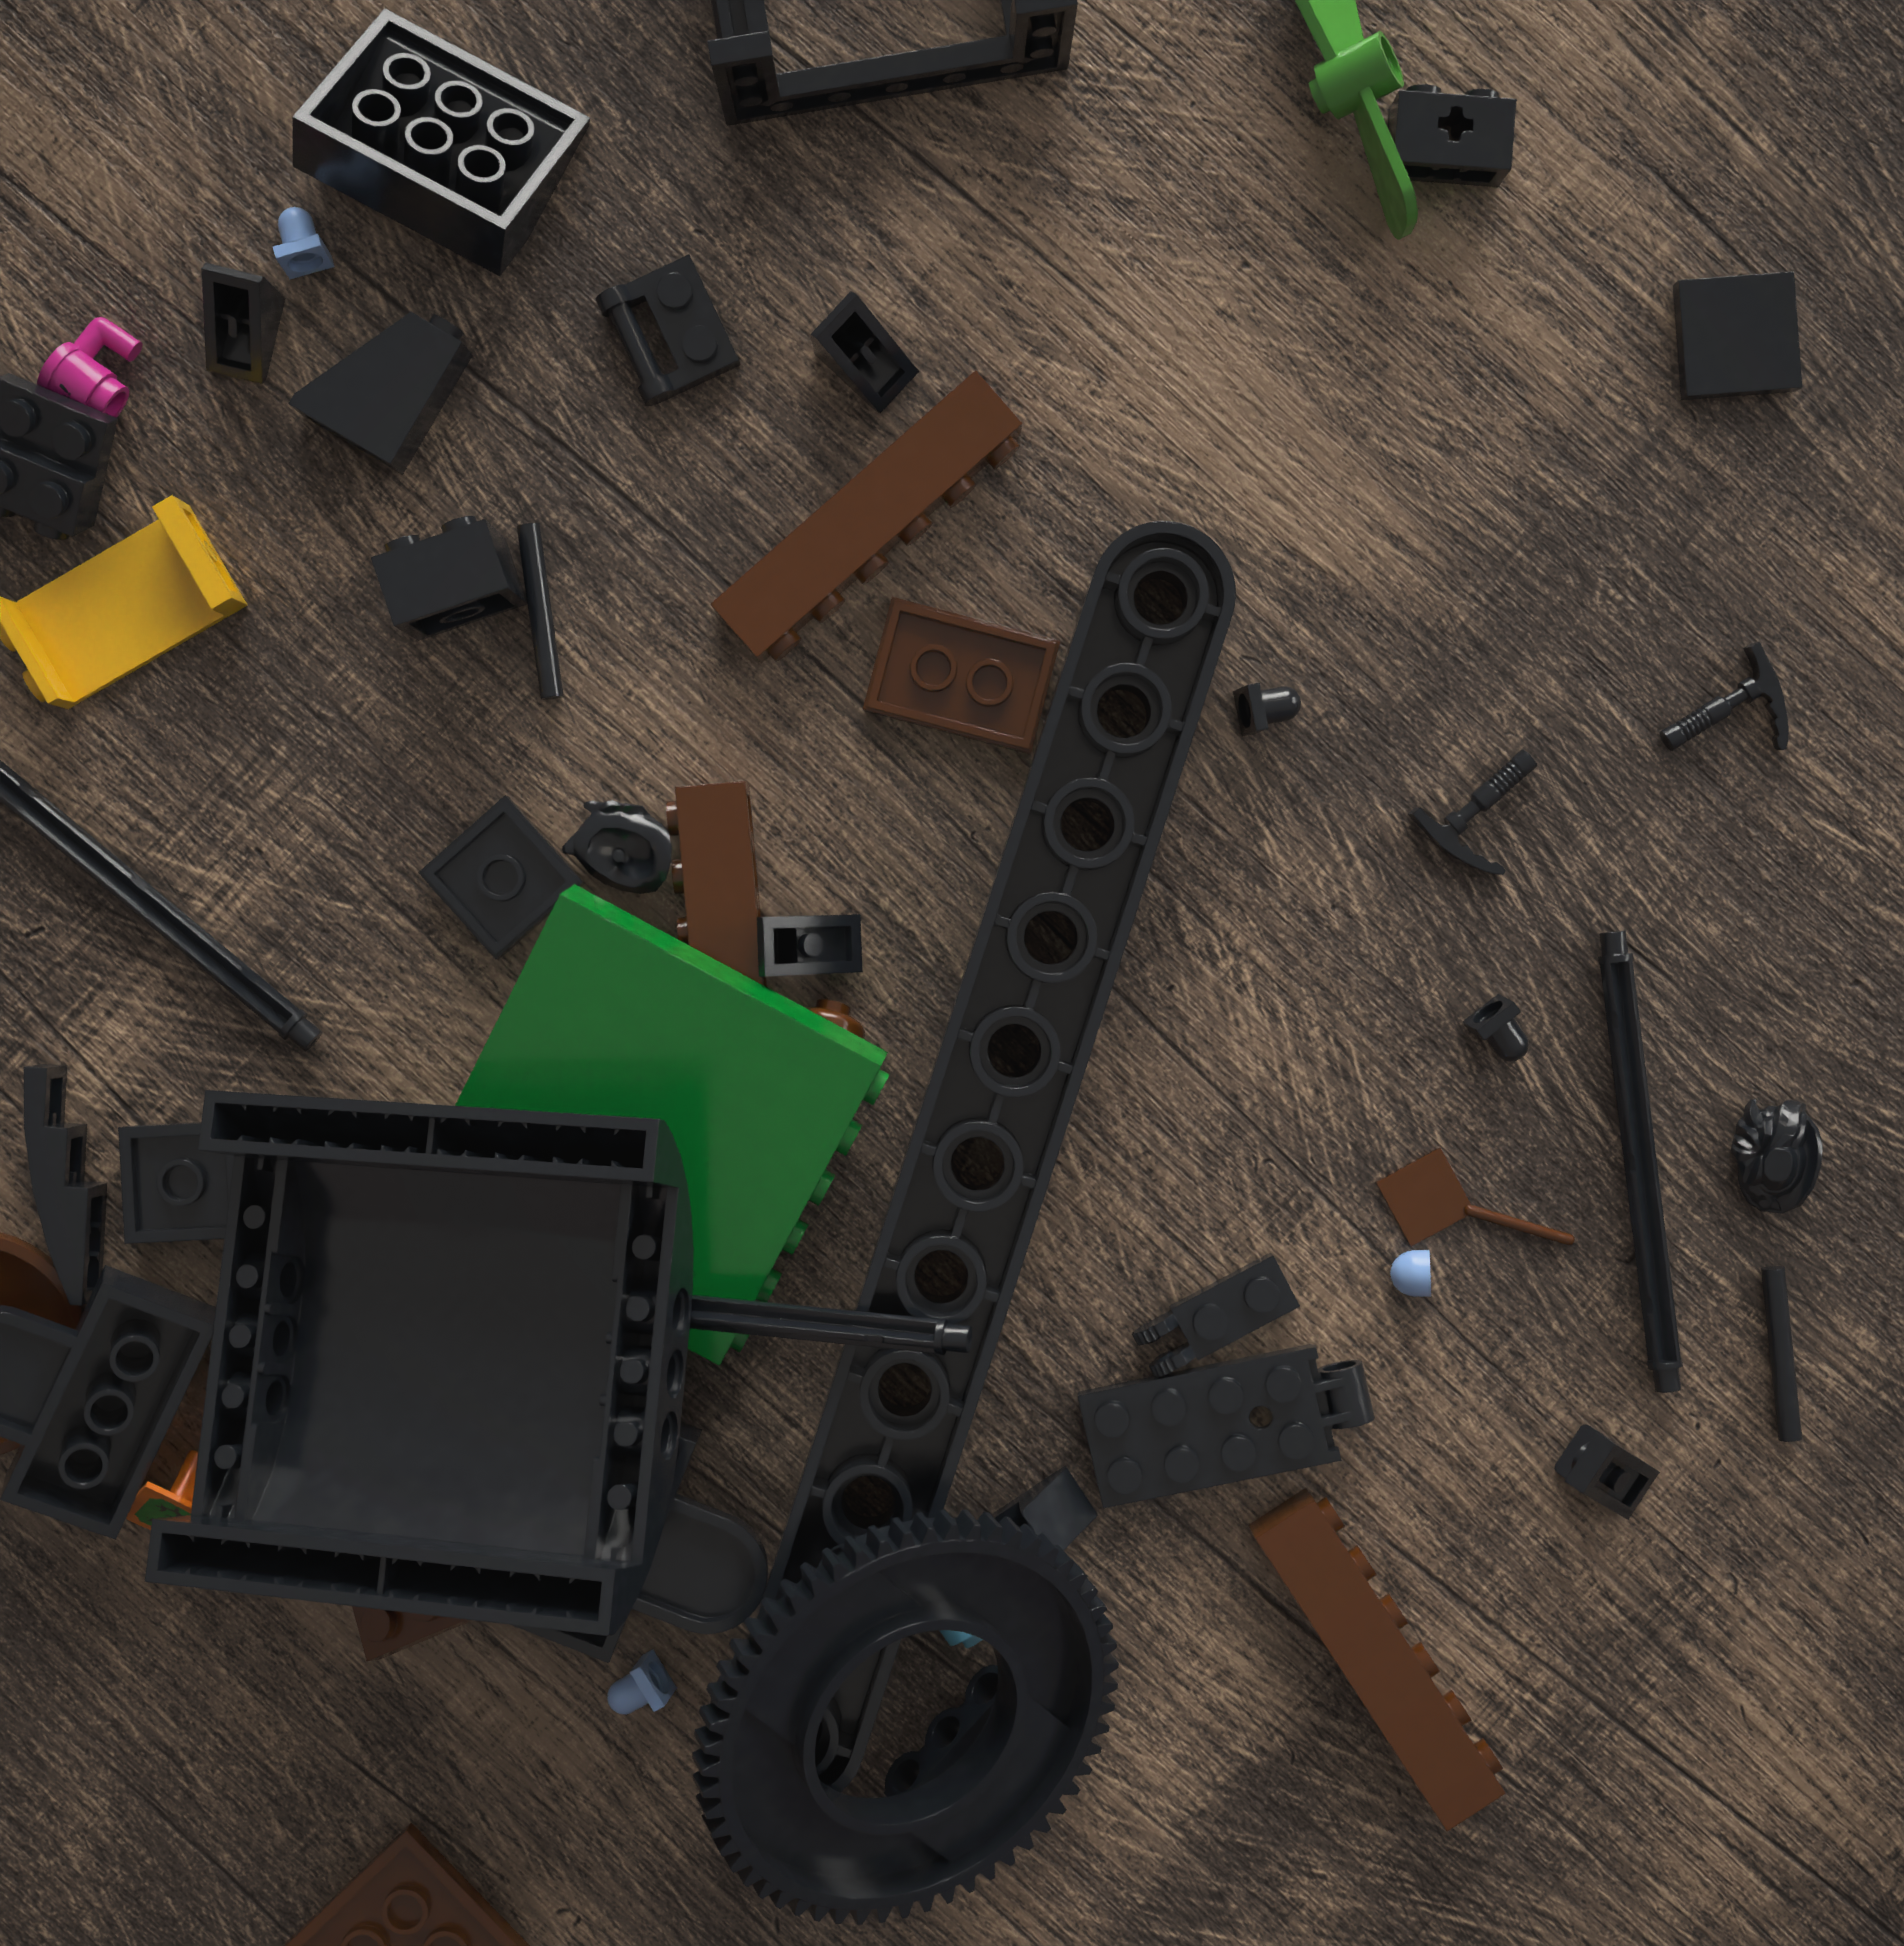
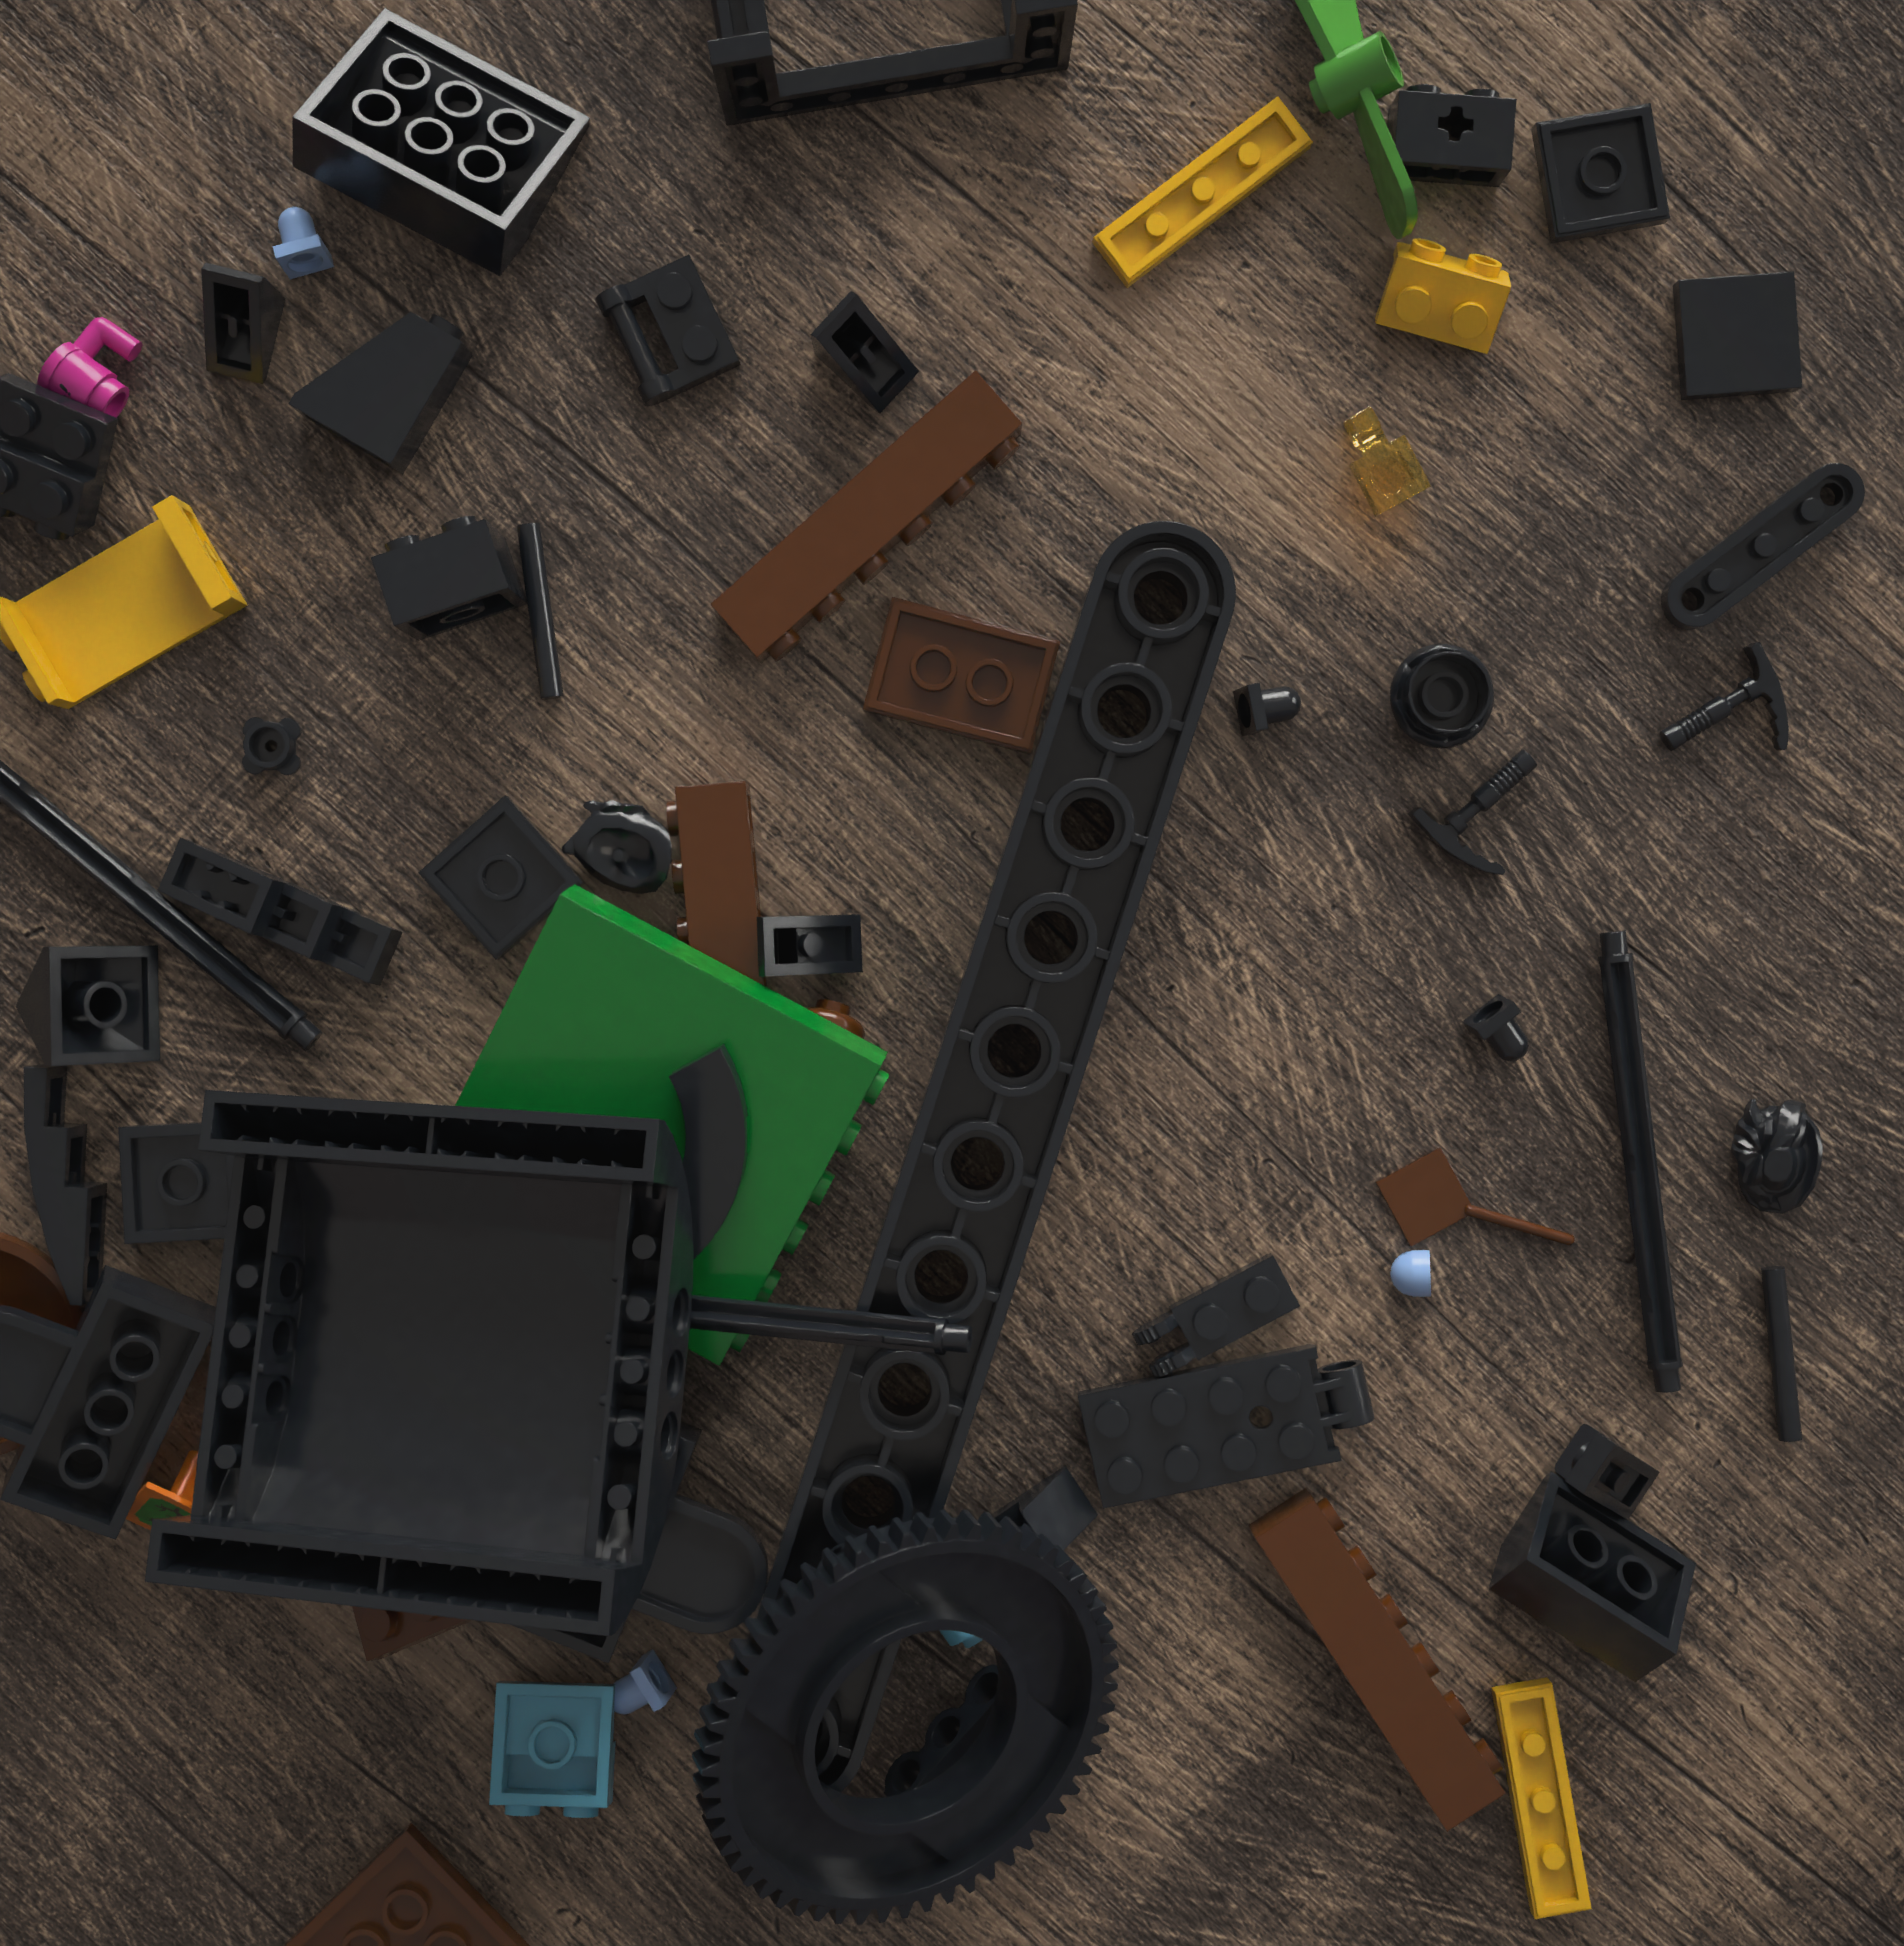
none -> black slope [16,945,160,1066]
none -> black slope [158,837,403,986]
none -> black plate [242,717,302,776]
none -> medium azure plate [489,1681,616,1818]
none -> black tile [669,1044,748,1260]
none -> yellow tile [1092,96,1313,288]
none -> clear yellow plate [1343,406,1431,517]
none -> yellow bracket [1375,238,1511,354]
none -> black piece [1390,644,1494,748]
none -> black slope [1489,1471,1696,1682]
none -> yellow tile [1491,1677,1592,1919]
none -> black plate [1531,103,1670,244]
none -> black plate [1661,463,1865,630]

